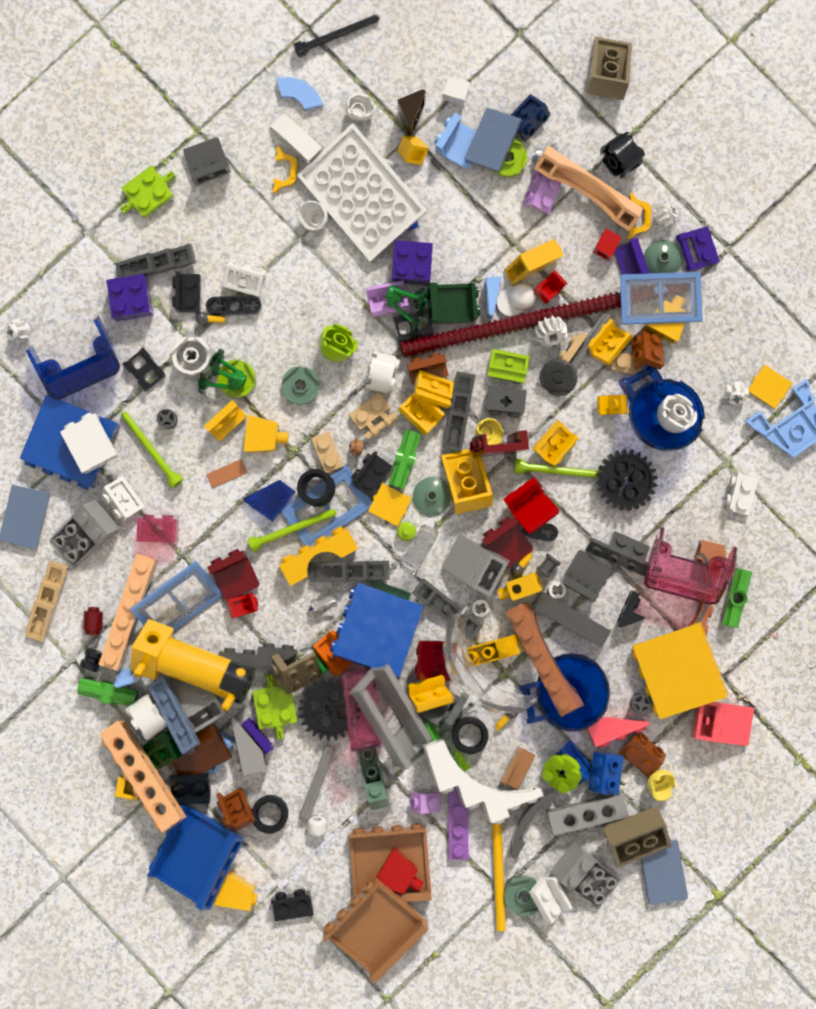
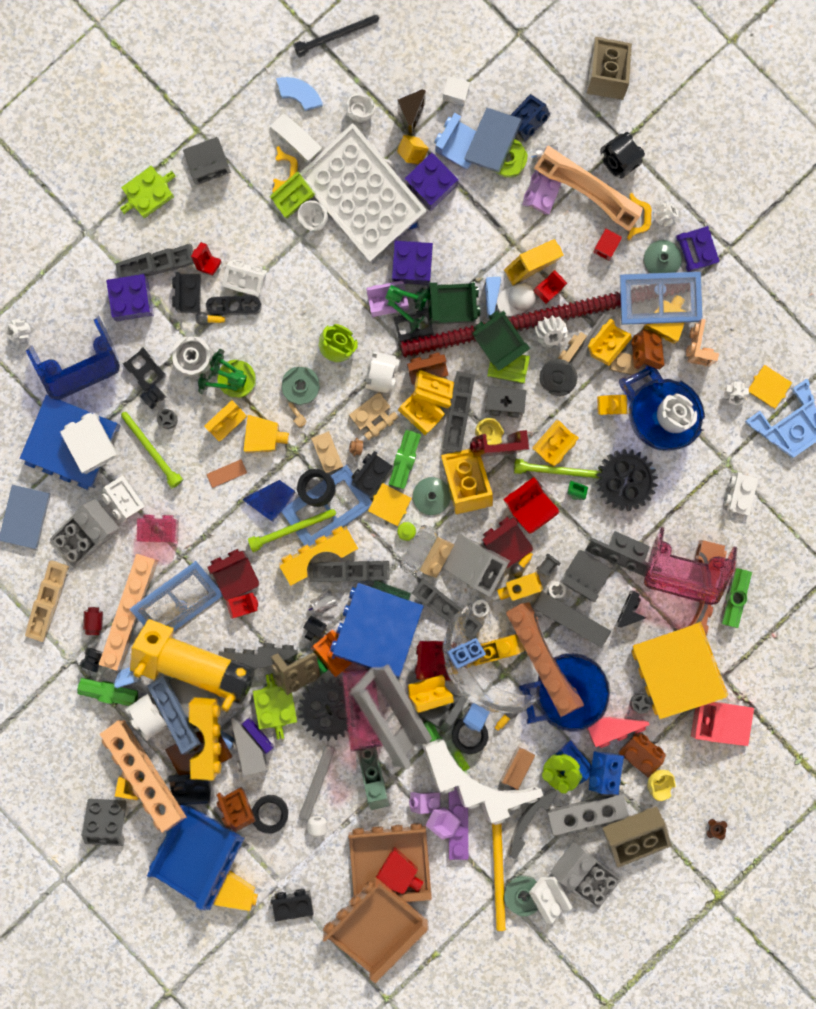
dark green plate [142,731,182,770] -> none
black beam [522,523,558,541] -> none
dark purple panel [614,237,649,275] -> none
sand blue tile [641,839,688,905] -> none
none -> dark grey bracket [81,799,127,846]
none -> black wheel [139,383,166,410]
none -> yellow arch [189,697,221,780]
none -> red bracket [191,242,222,276]
none -> lime plate [269,172,316,219]
none -> tan hand [288,402,306,428]
none -> black tile [303,616,327,641]
none -> dark purple brick [404,153,458,211]
none -> tan plate [420,537,454,578]
none -> lavender panel [425,807,461,839]
none -> medium blue slope [446,638,486,670]
none -> medium blue slope [463,697,491,732]
none -> dark green panel [471,310,531,371]
none -> green slope [567,481,588,500]
none -> light nougat bracket [686,319,719,367]
none -> reddish brown plate [706,819,727,840]

